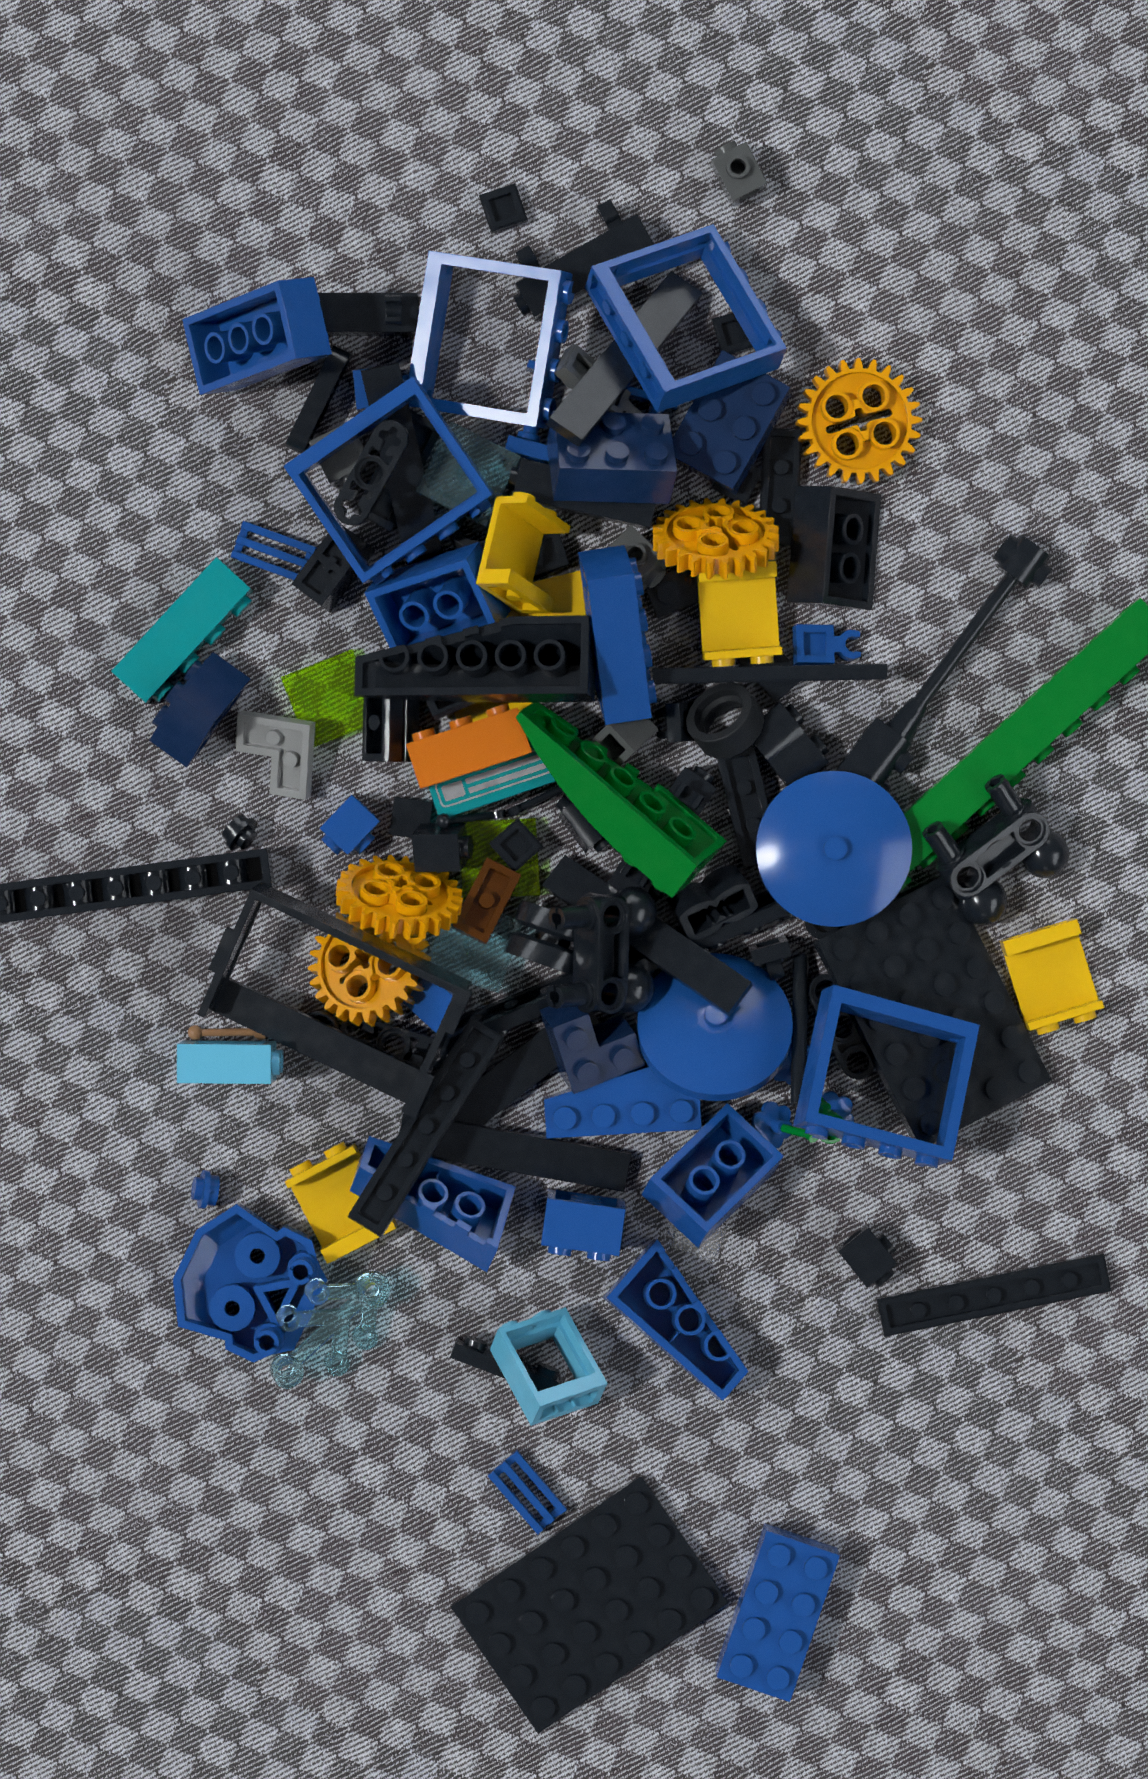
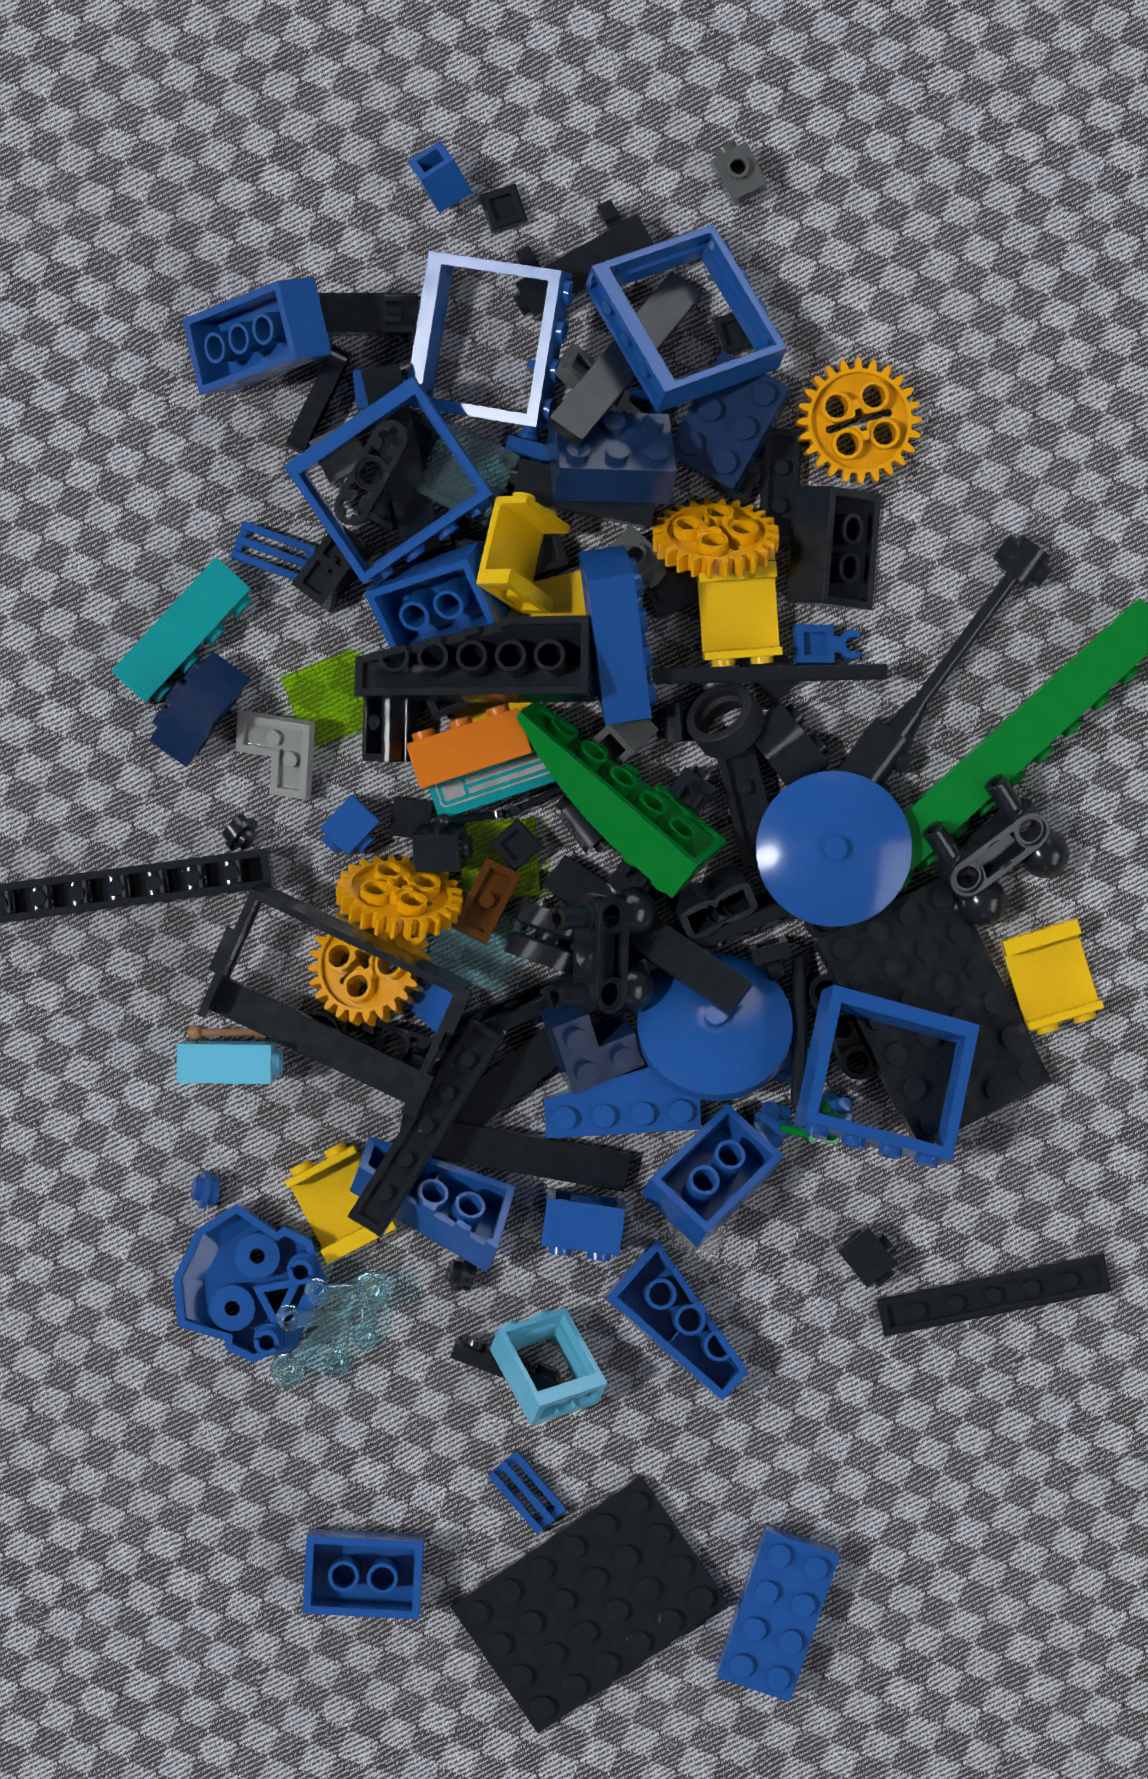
none -> blue brick [303,1528,425,1620]
none -> blue brick [407,141,473,213]
none -> black plate [445,1256,477,1292]

